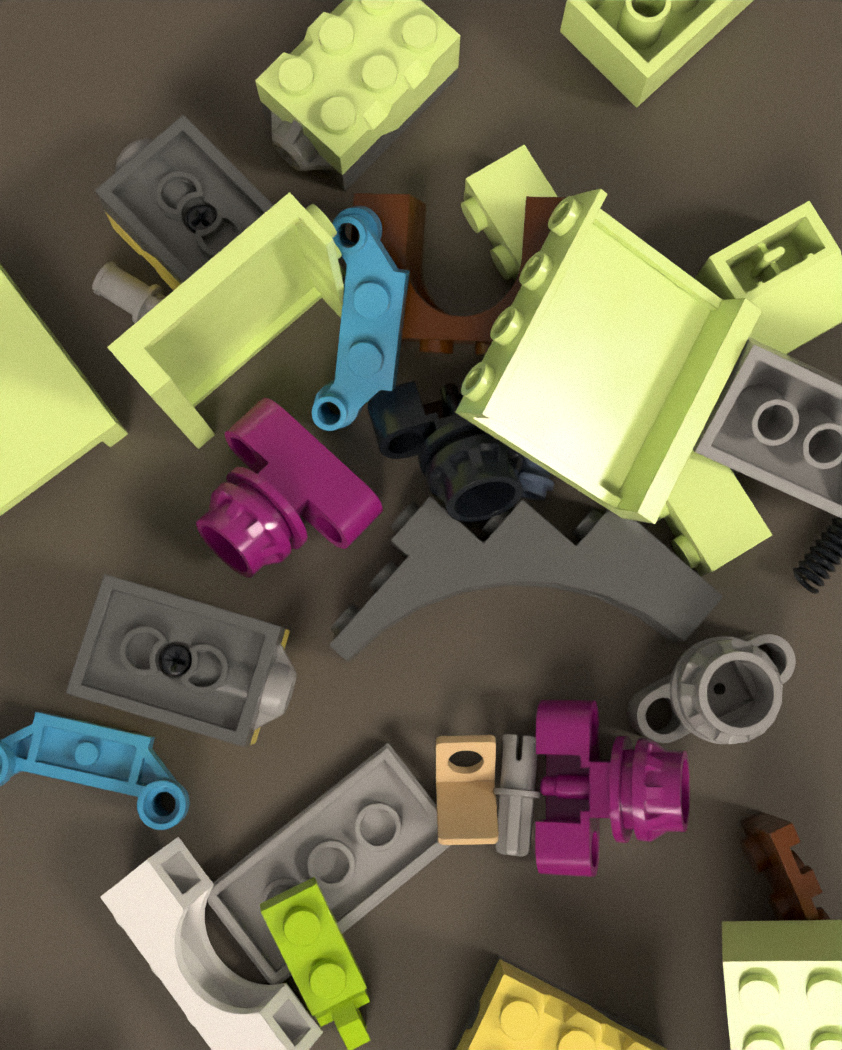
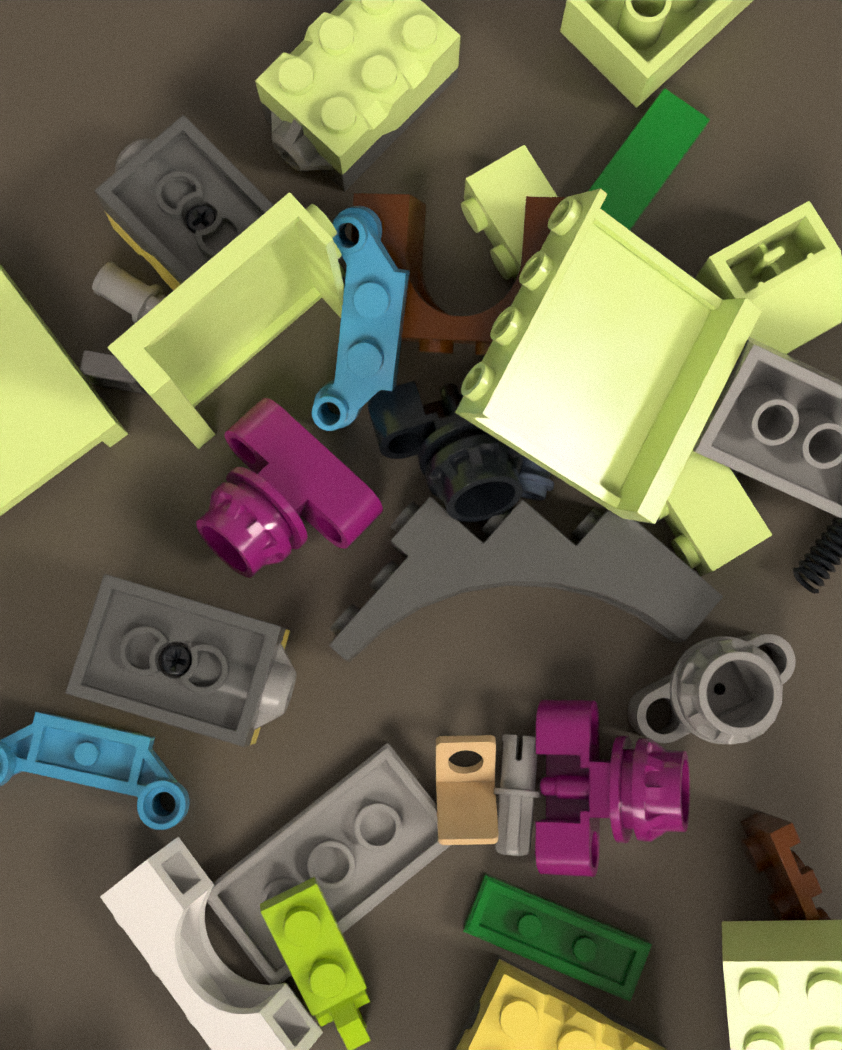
none -> flat silver tile [80,350,146,394]
none -> green tile [463,873,652,1002]
none -> green tile [589,88,710,230]

